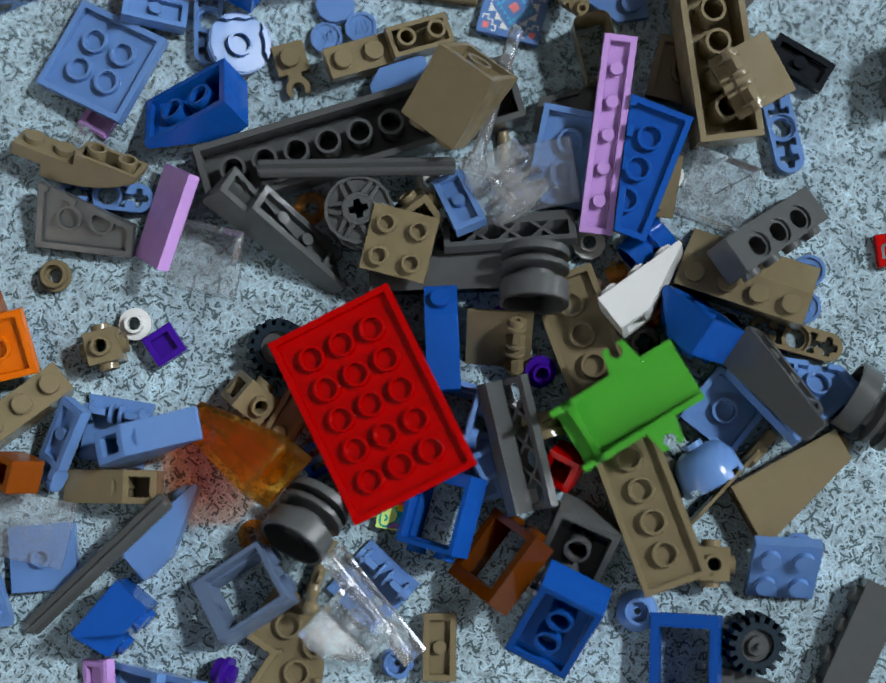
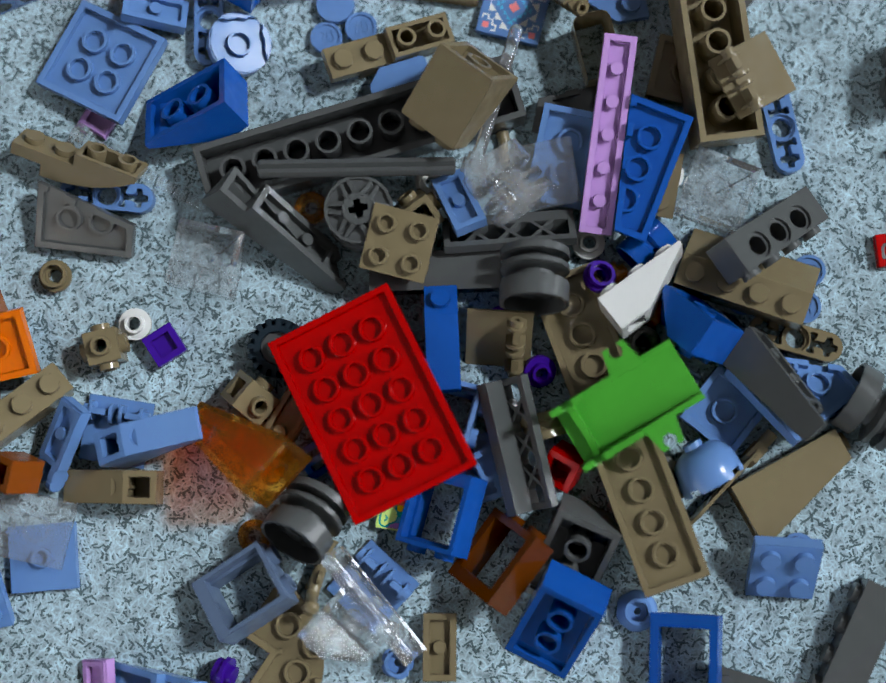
dark grey axle [25,493,173,634] -> none
blue slope [70,578,159,658] -> none
medium blue slope [122,483,202,580] -> none
lavender tile [134,163,200,272] -> none
dark tan plate [271,39,311,100] -> none
dark tan brick [698,539,736,588] -> none
black wheel [722,610,787,676] -> none
black plate [773,32,836,95] -> none
none -> dark purple plate [583,260,616,293]

